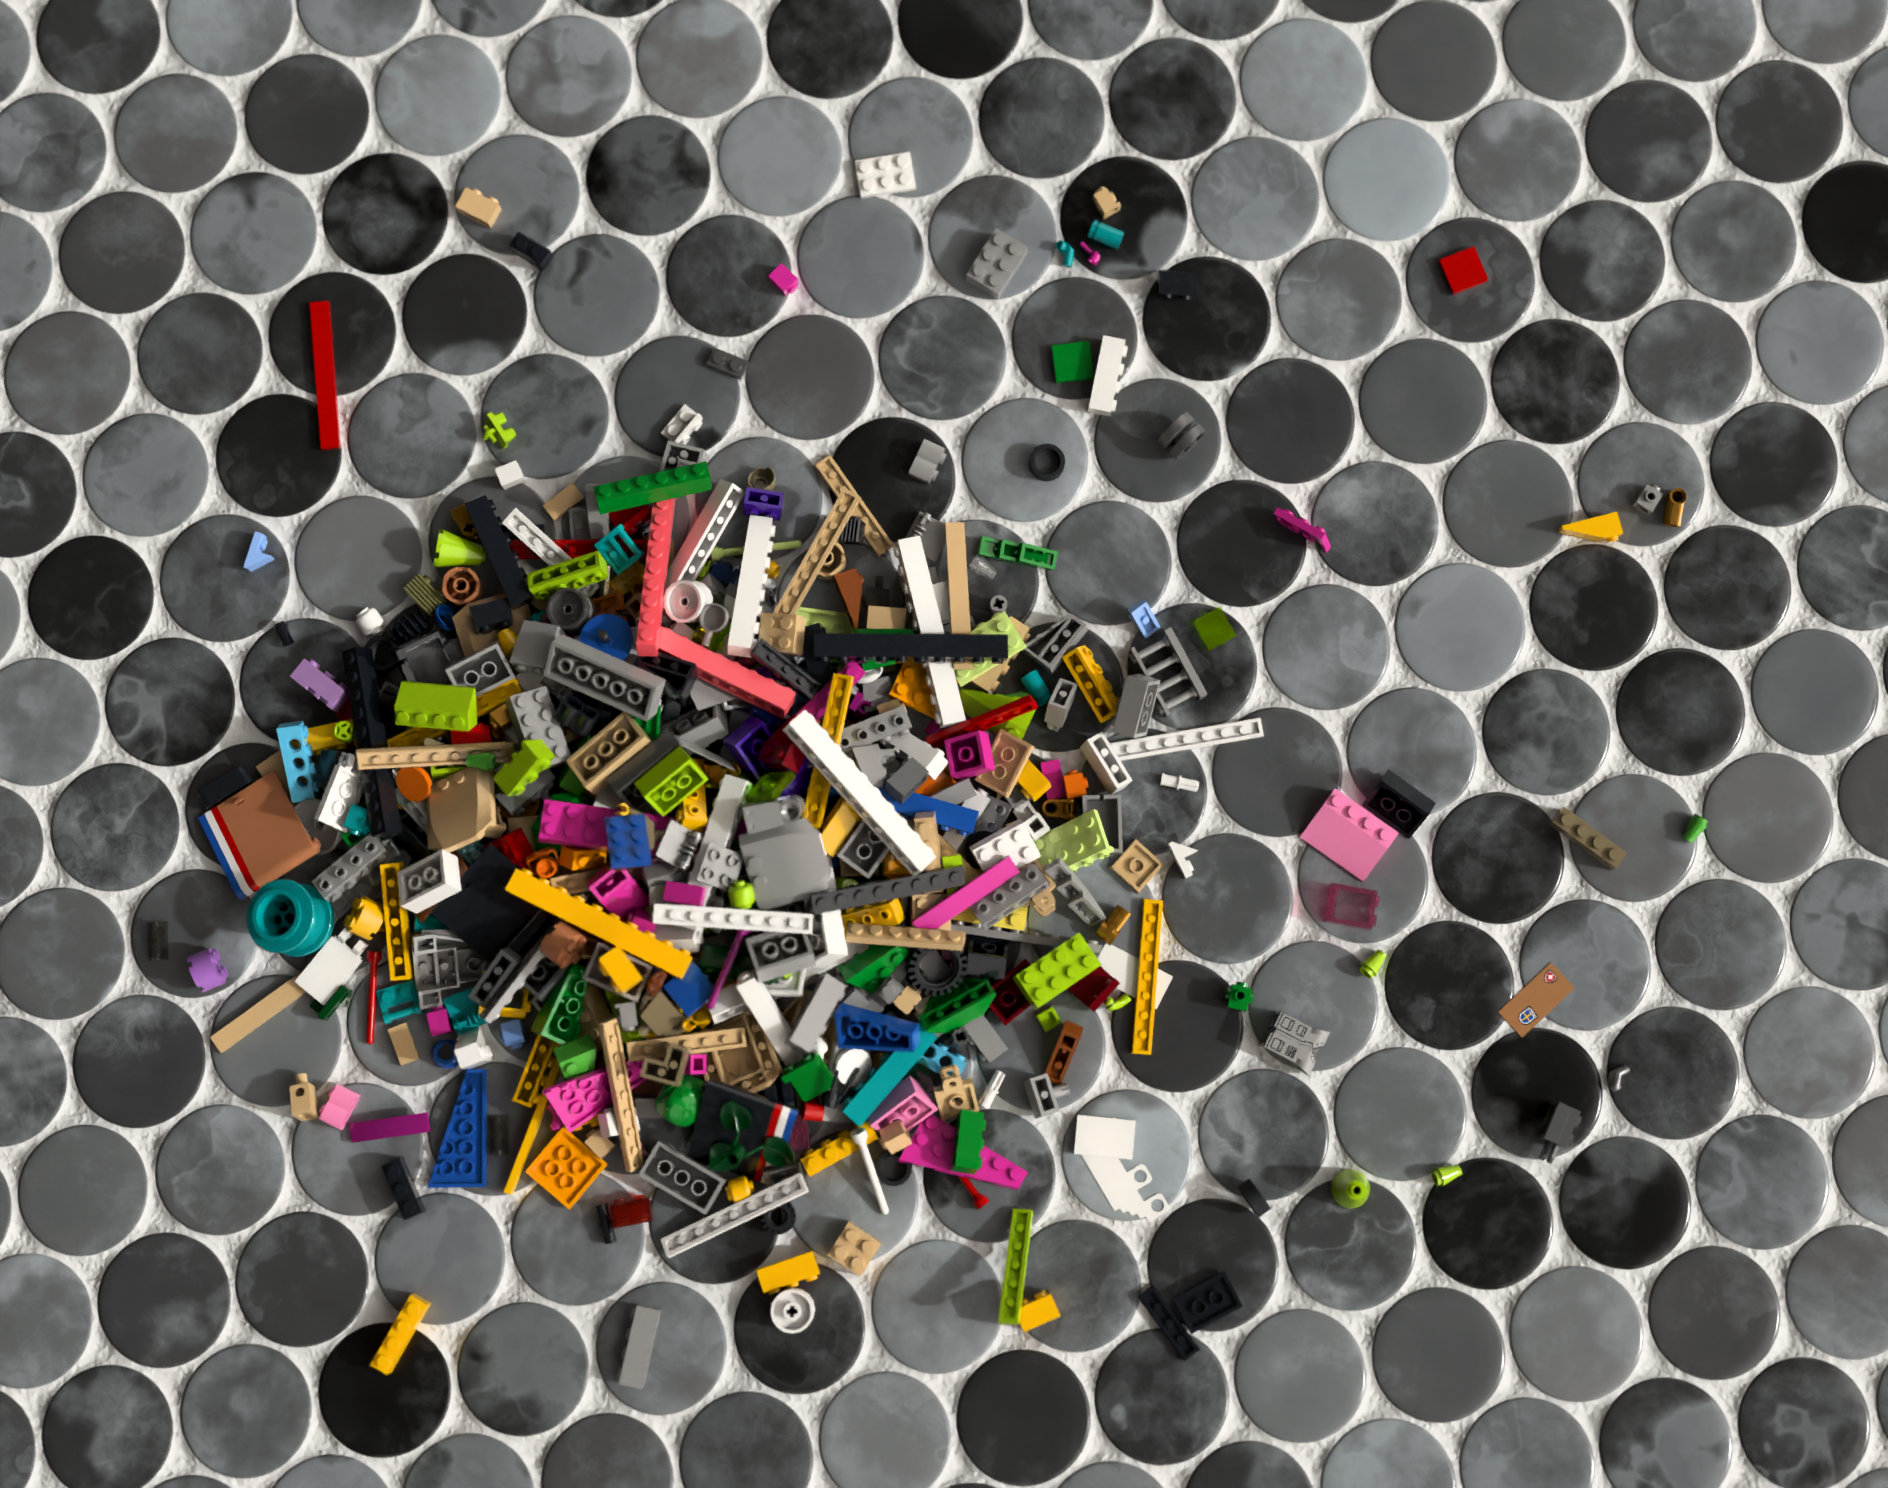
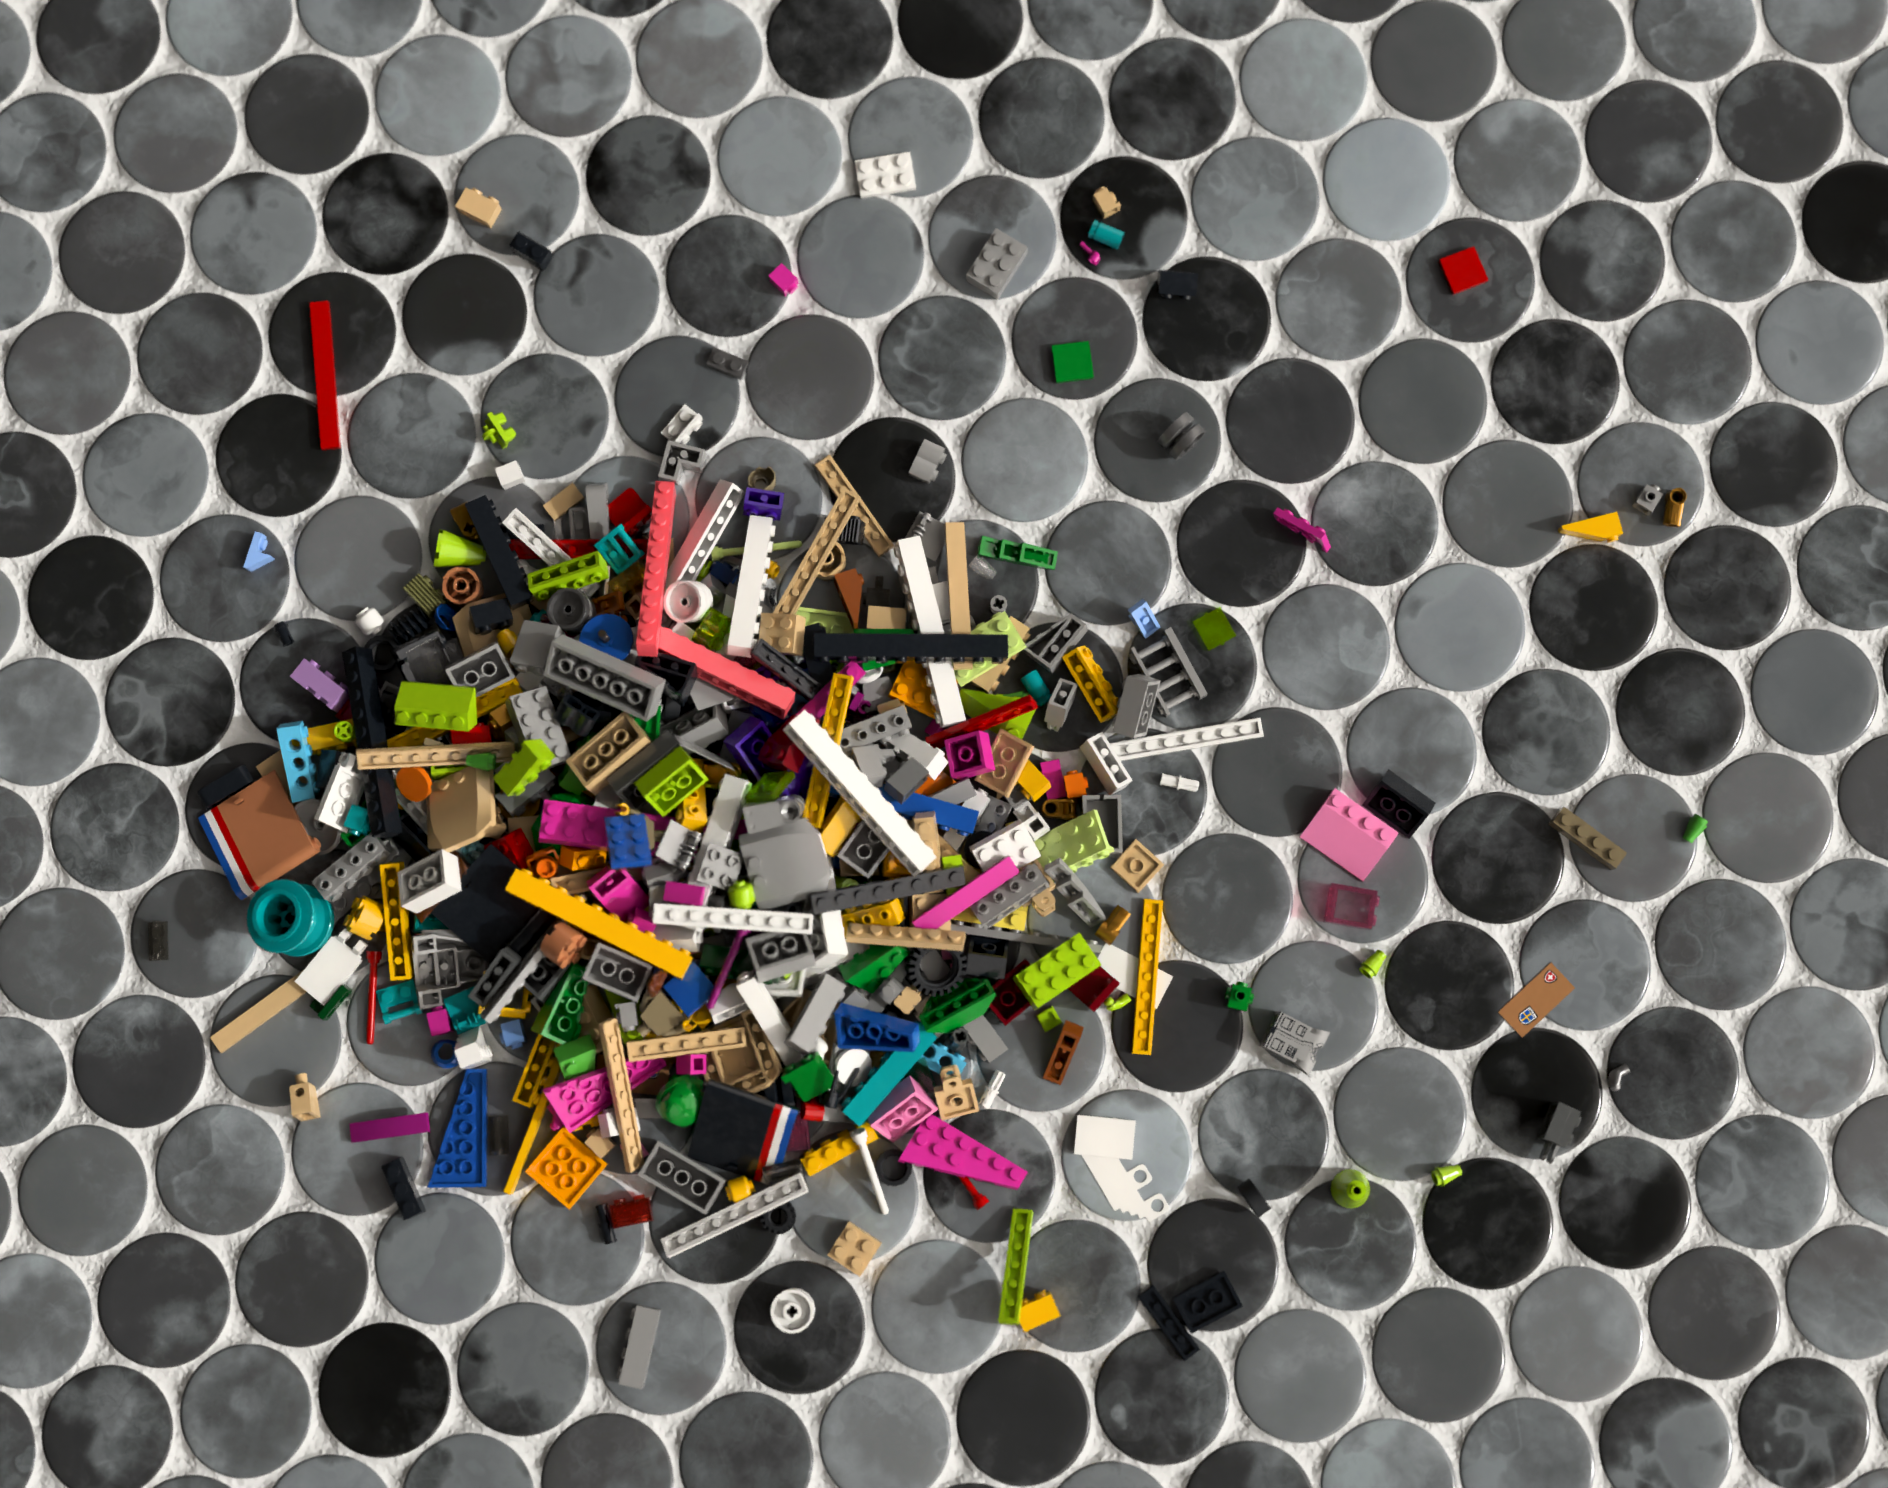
medium lavender brick [187,948,229,993] -> none
bright pink brick [319,1084,361,1130] -> none
yellow brick [370,1293,431,1375] -> none
tan tile [387,1022,420,1066] -> none
green brick [593,461,712,515] -> none
yellow brick [598,945,643,994] -> none
dark tan brick [640,1043,691,1087] -> none
light grey piece [699,603,729,647] -> none
dark green plant [709,1101,795,1171] -> none
yellow brick [756,1250,821,1295] -> none
tan brick [879,1119,912,1154] -> none
green brick [951,1109,986,1175] -> none
light grey brick [1024,1073,1070,1119] -> none
black tyre [1029,444,1065,482] -> none
teal arm [1056,240,1074,268] -> none
white brick [1088,335,1128,417] -> none
white slope [1168,842,1198,879] -> none

